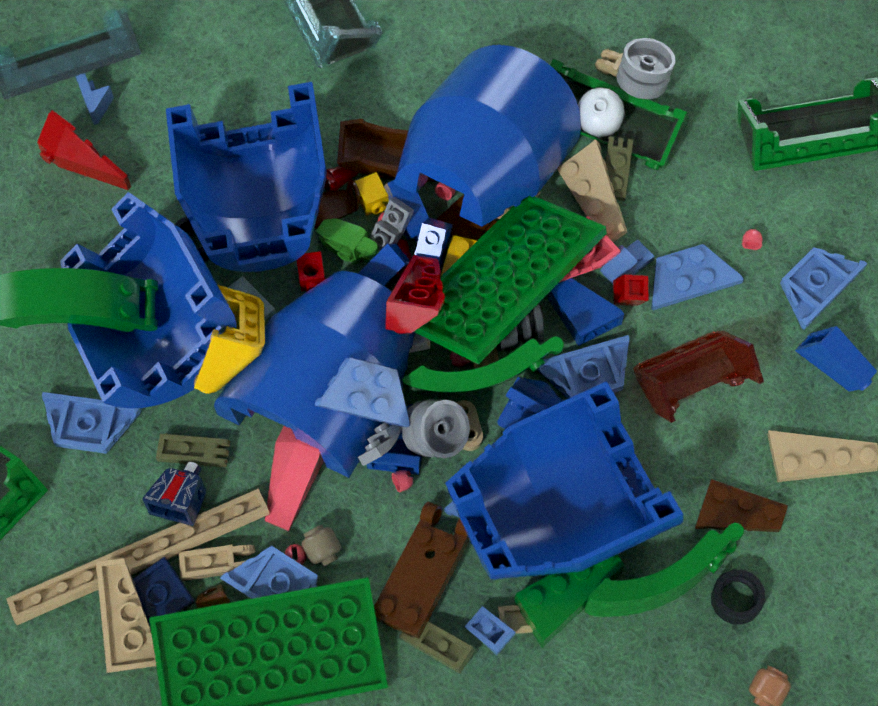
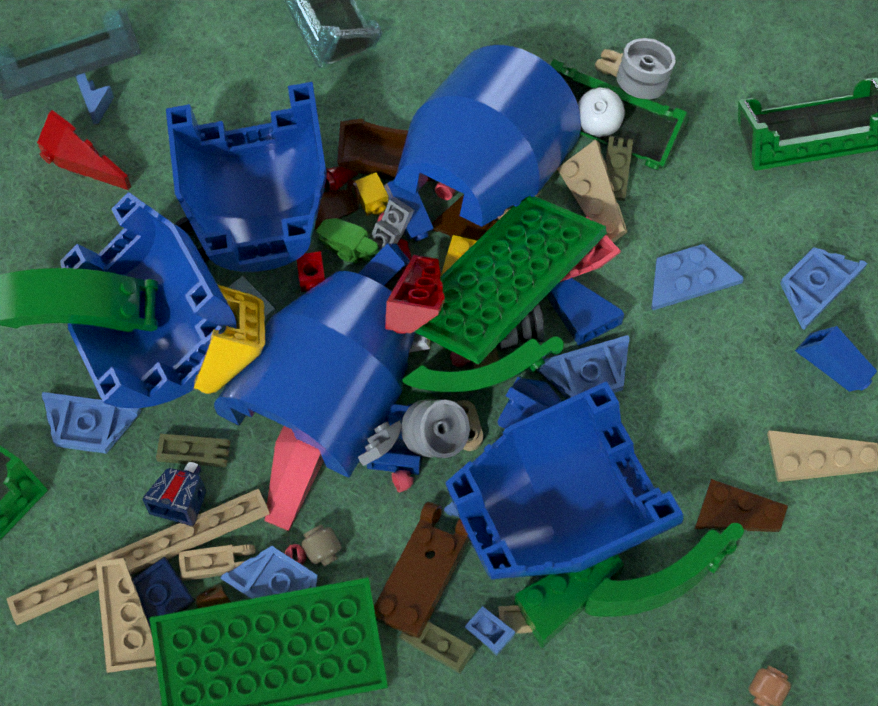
medium blue wing [315,358,410,427] -> none
brick [415,218,453,272] -> none
medium blue slope [600,239,654,284] -> none
red brick [613,274,649,306] -> none
clear red windscreen [633,331,764,423] -> none
black tyre [711,569,765,625] -> none
coral hinge [742,229,763,250] -> none

